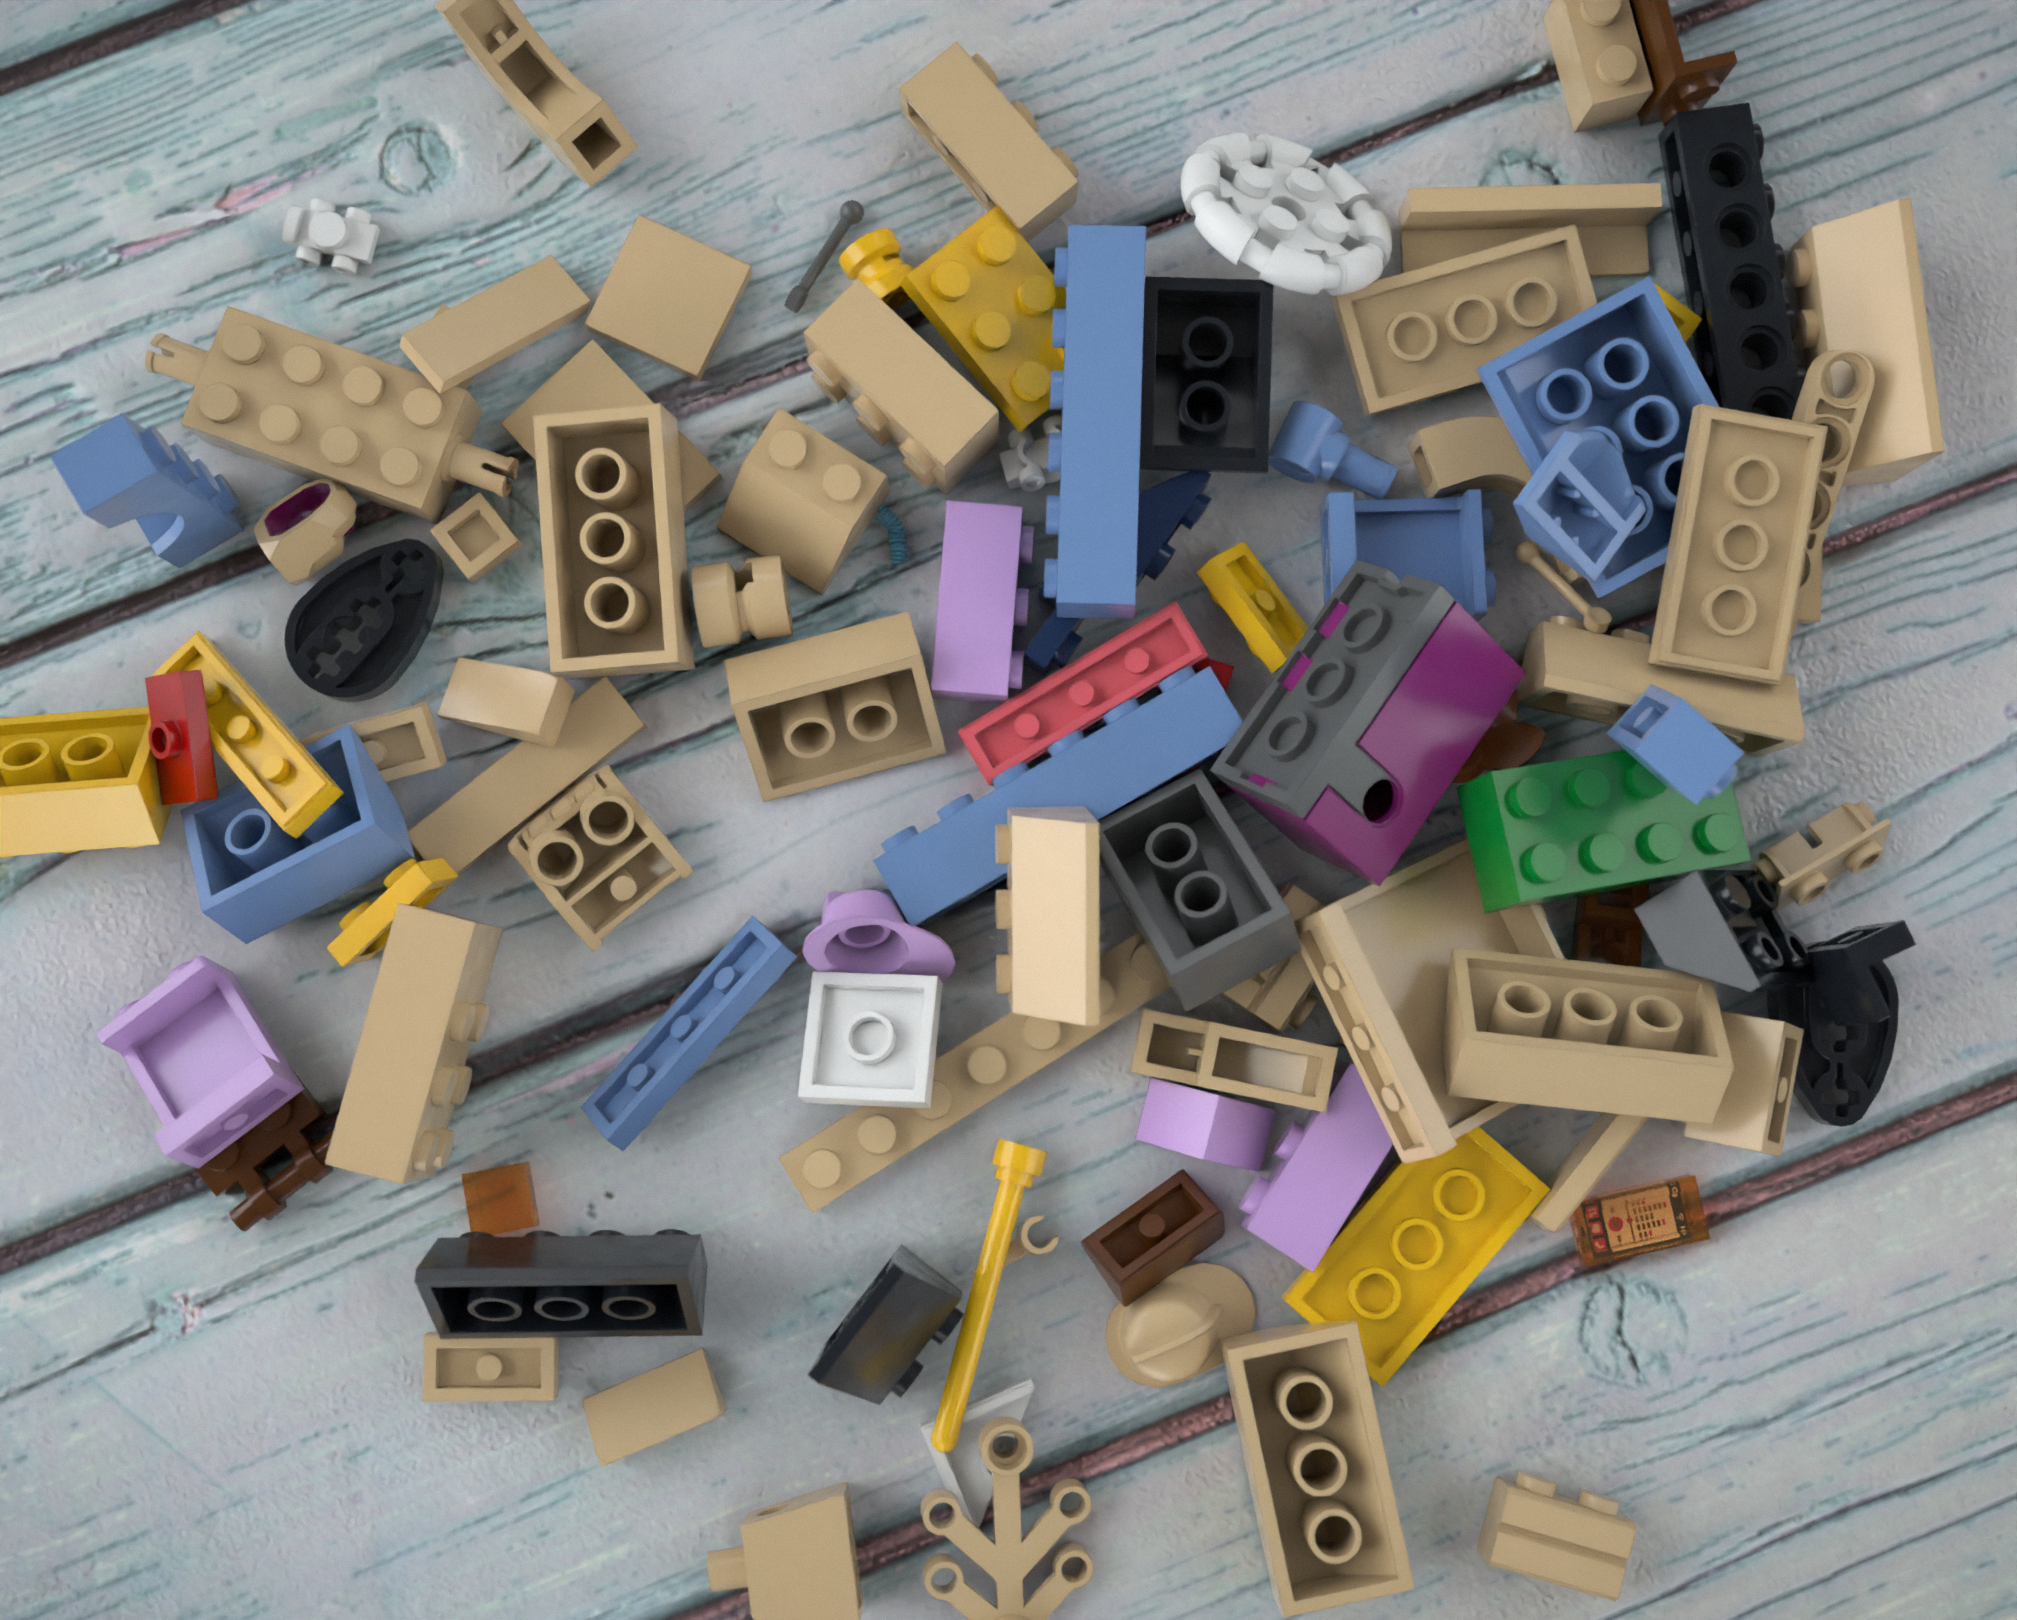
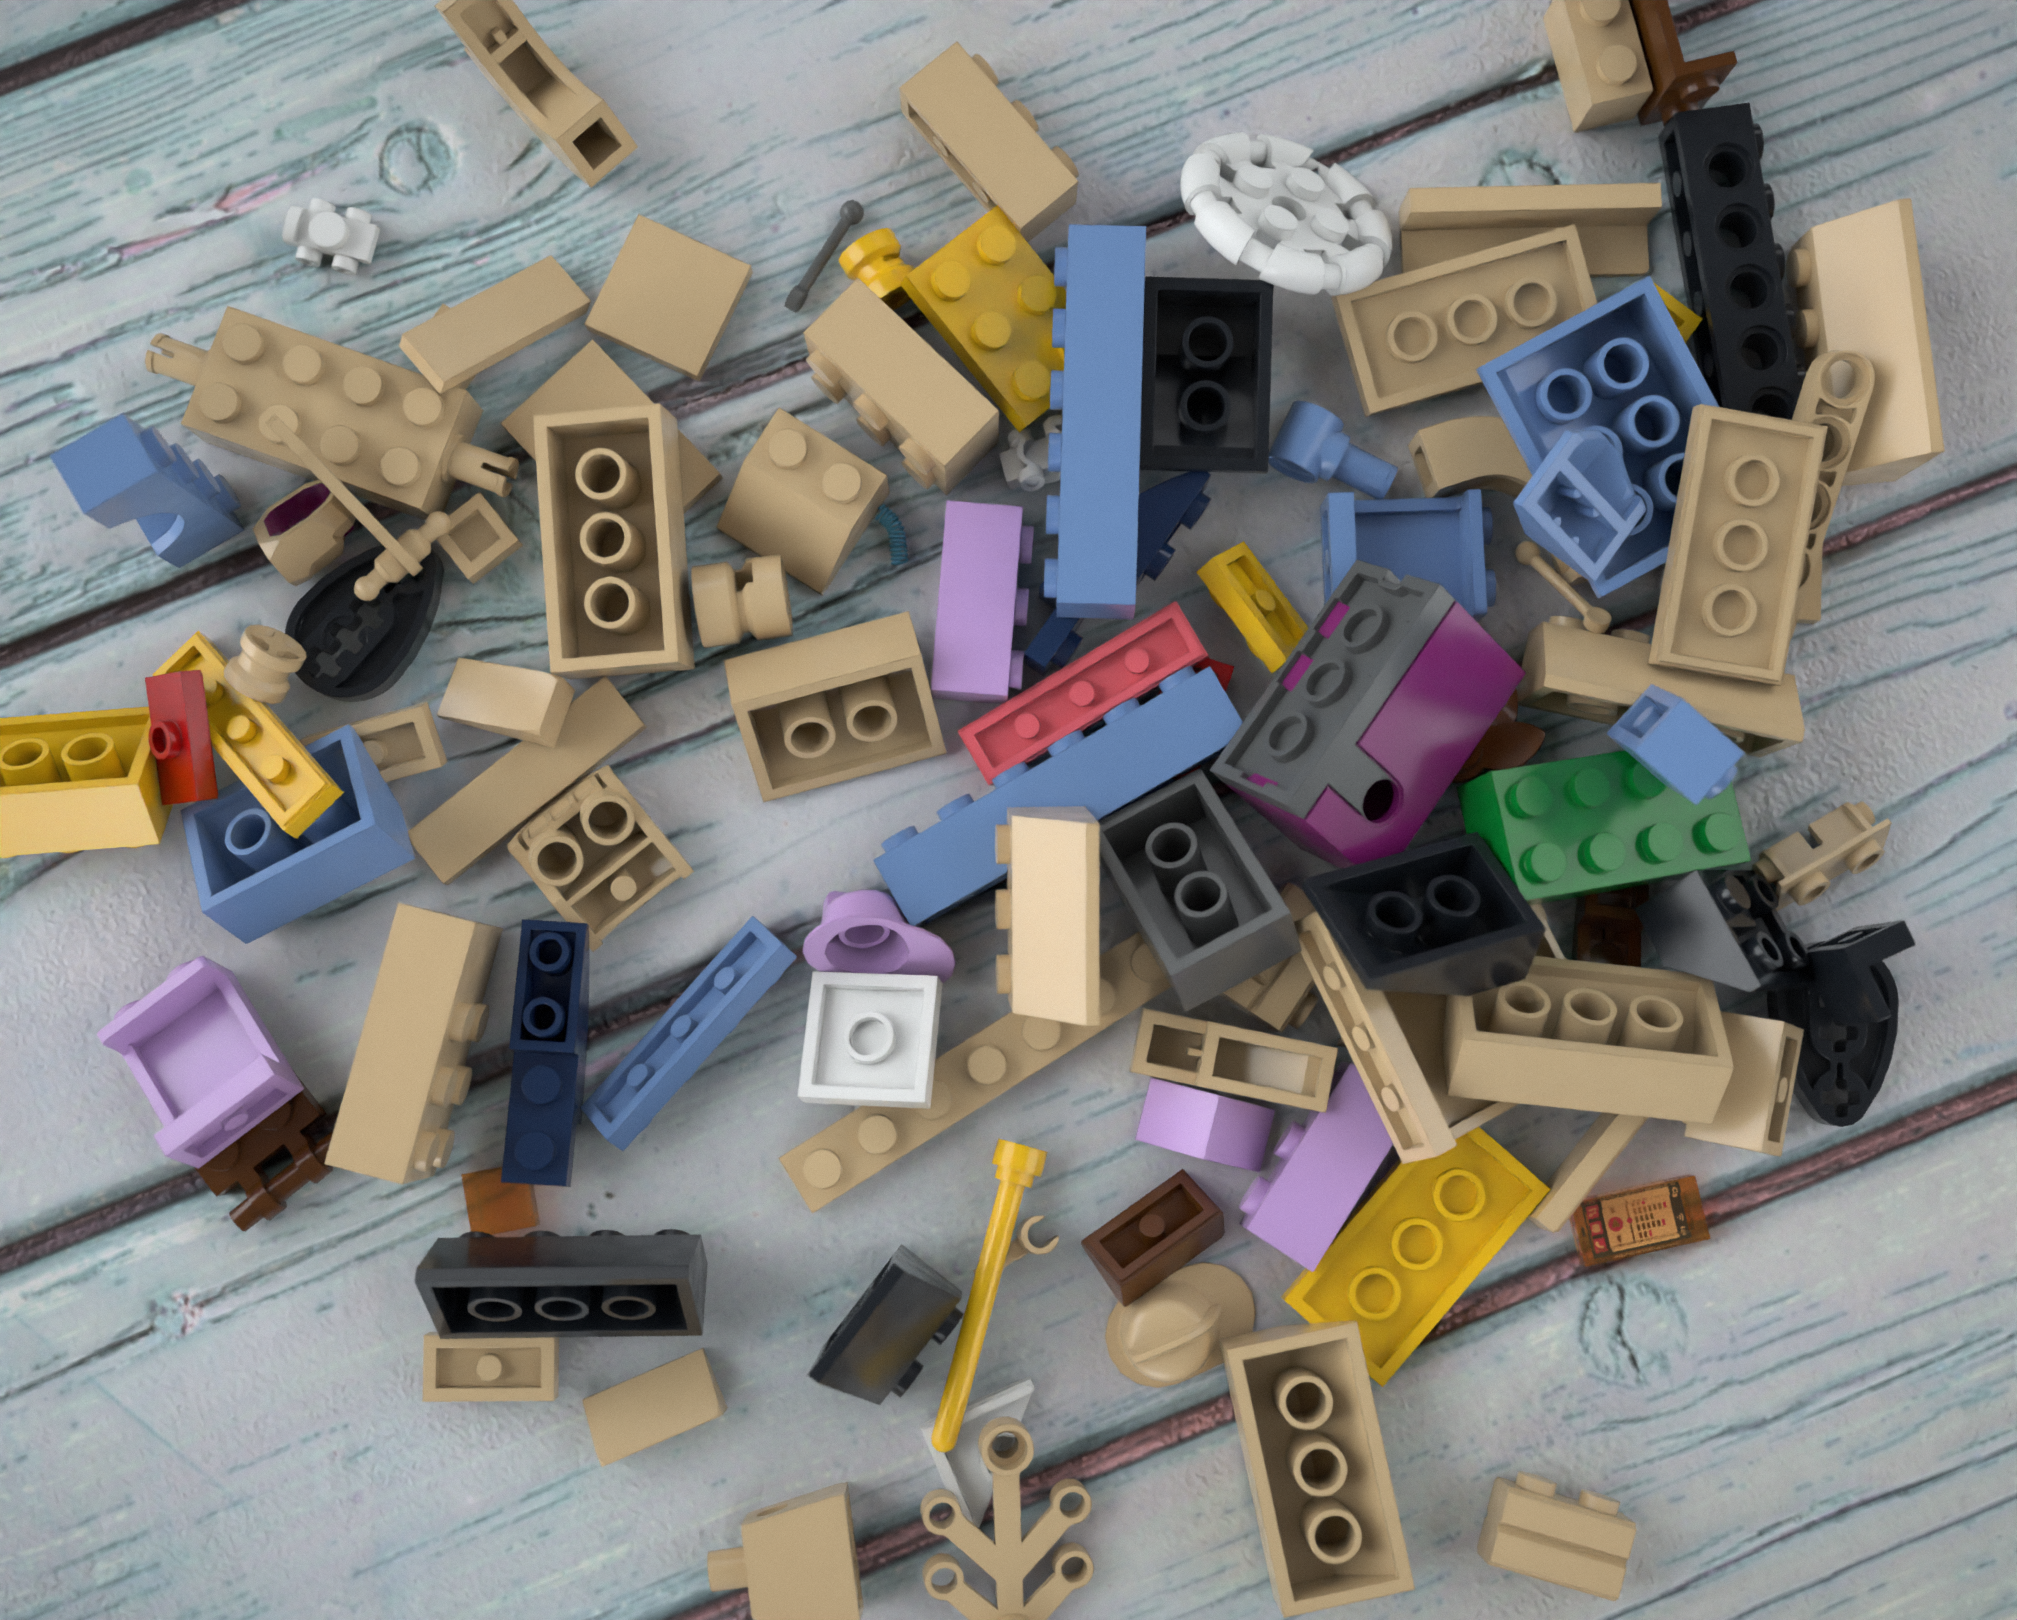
yellow plate [326,857,459,967] -> none
none -> tan wheel [224,625,306,704]
none -> tan piece [265,414,451,601]
none -> dark blue slope [501,919,590,1187]
none -> black slope [1302,832,1546,996]

